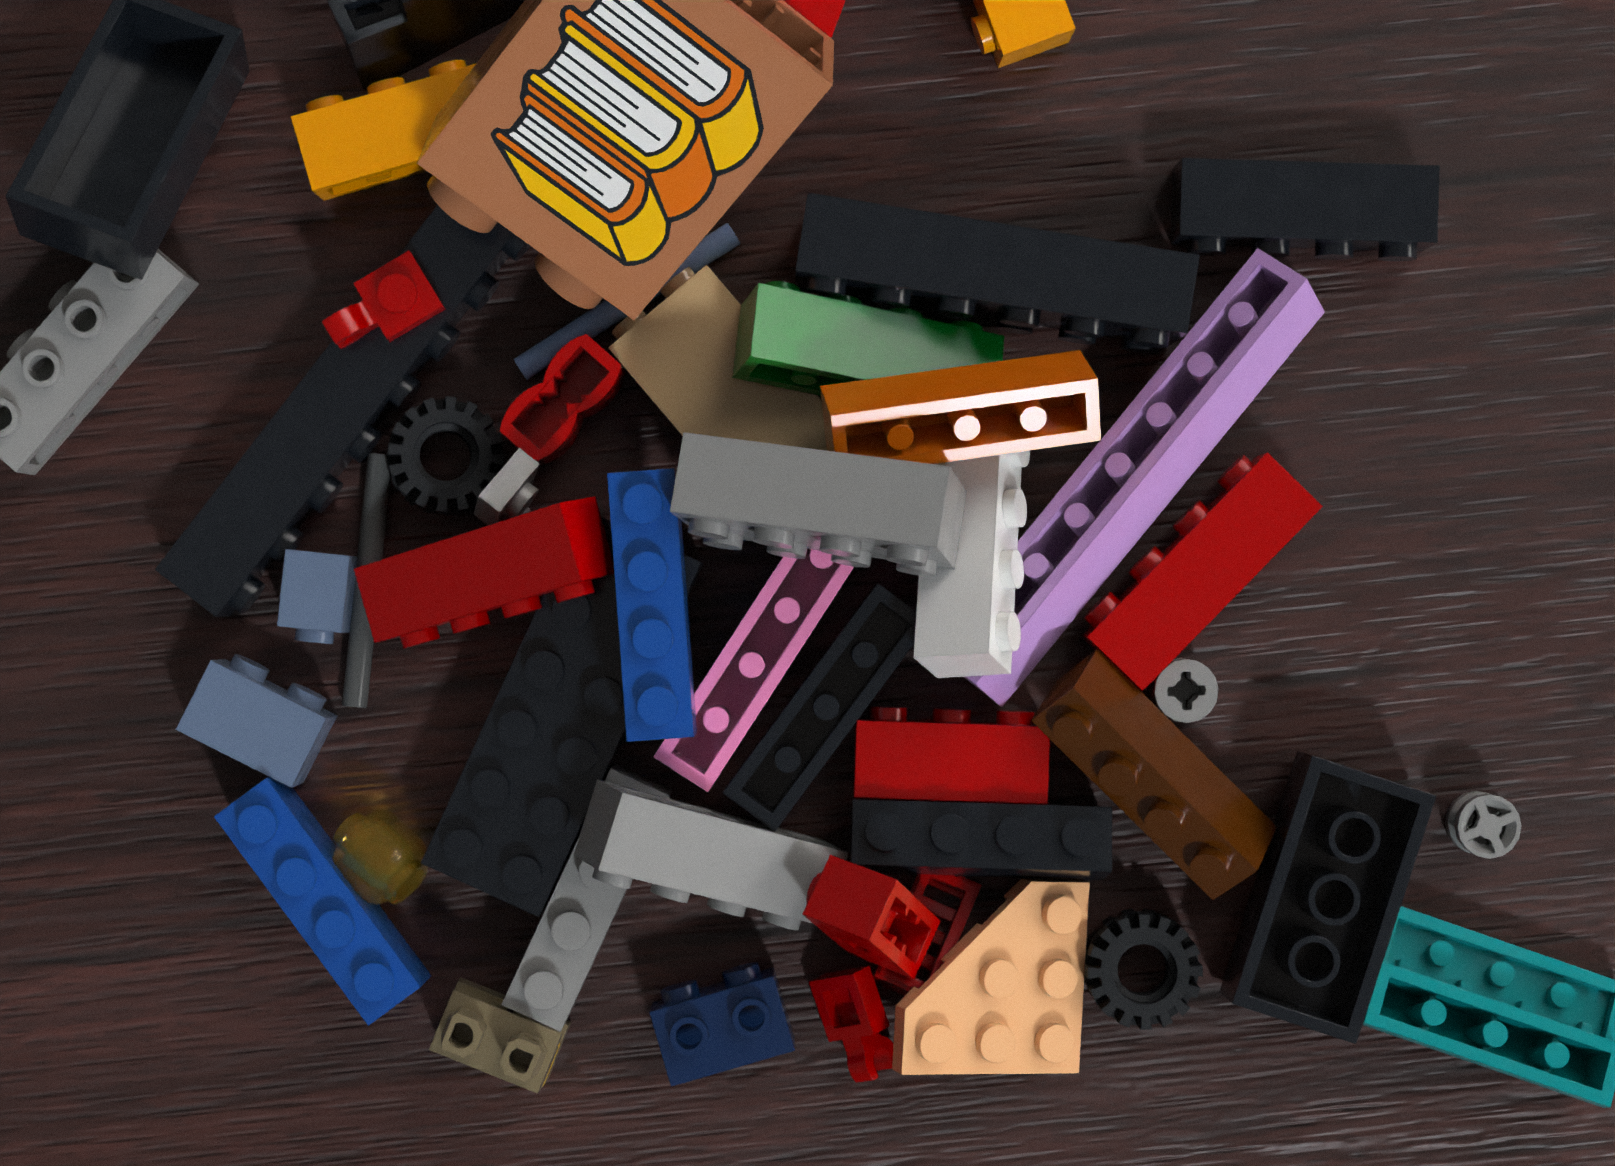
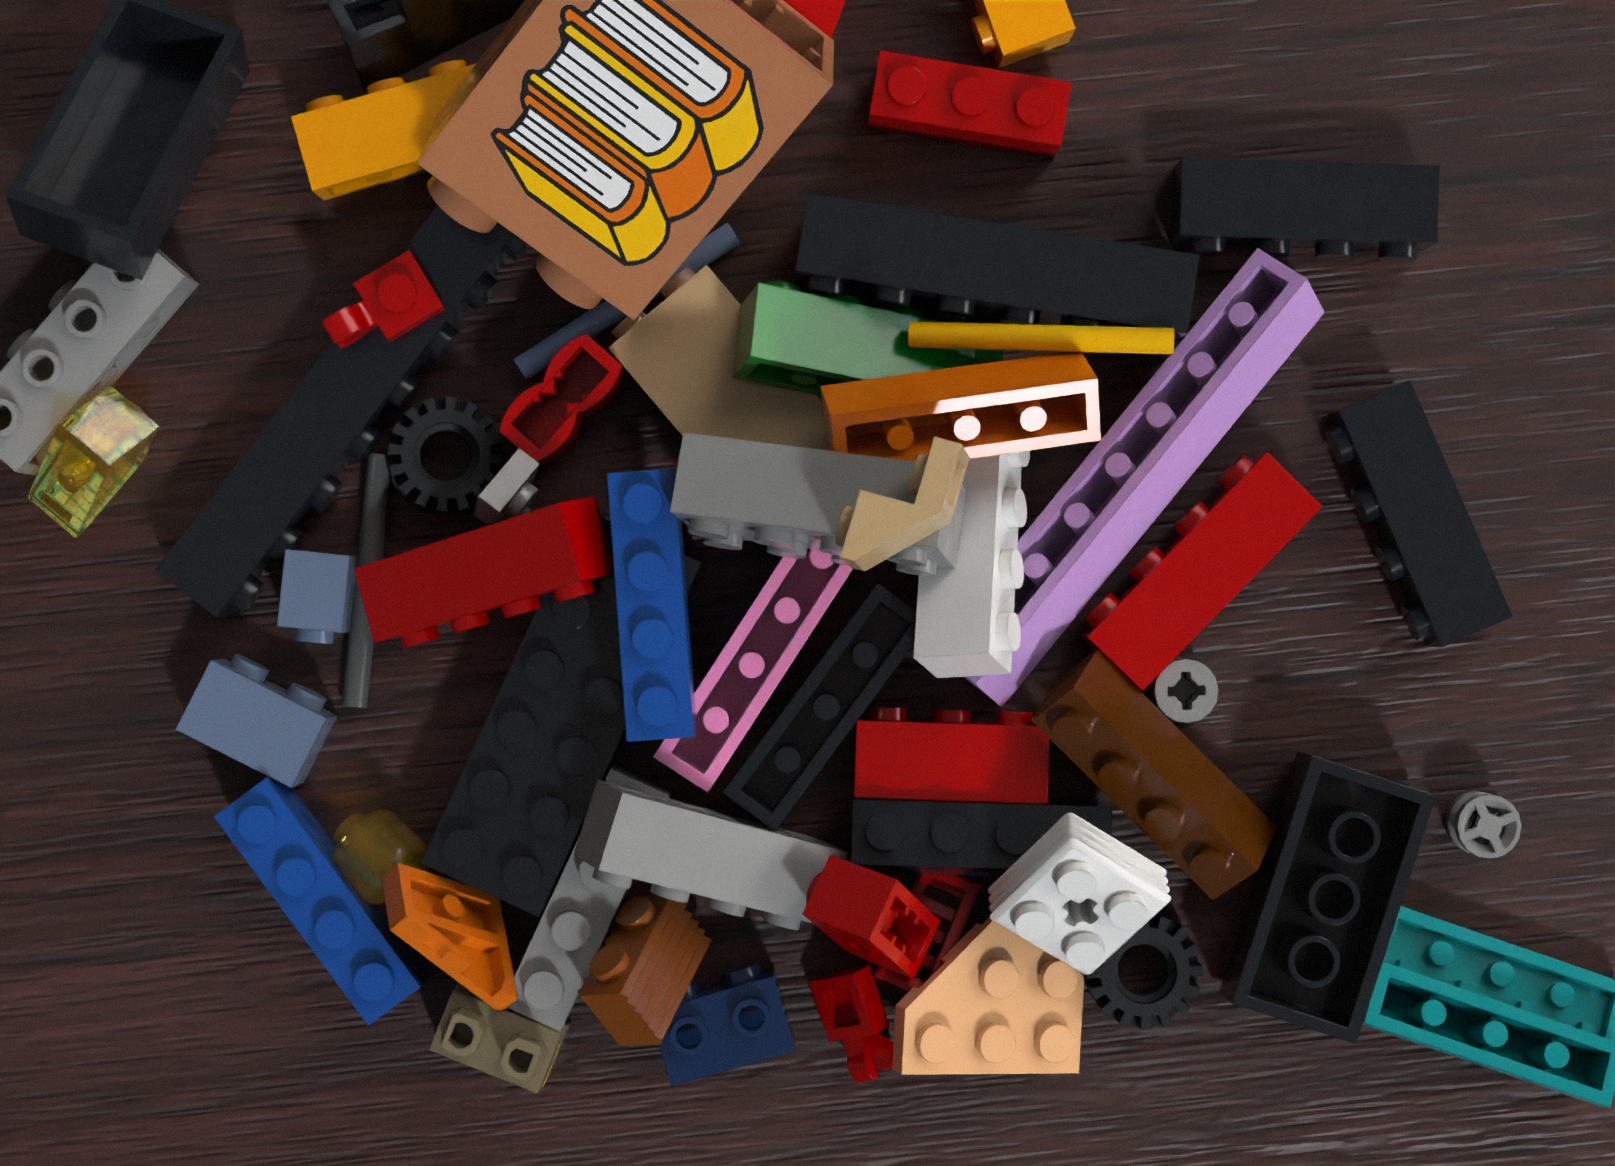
none -> clear yellow slope [27,385,159,538]
none -> orange wing [382,862,518,1011]
none -> dark orange brick [577,894,712,1046]
none -> tan slope [836,436,970,572]
none -> red brick [867,50,1072,159]
none -> yellow bar [908,321,1175,355]
none -> white brick [988,813,1171,975]
none -> black brick [1325,380,1513,647]

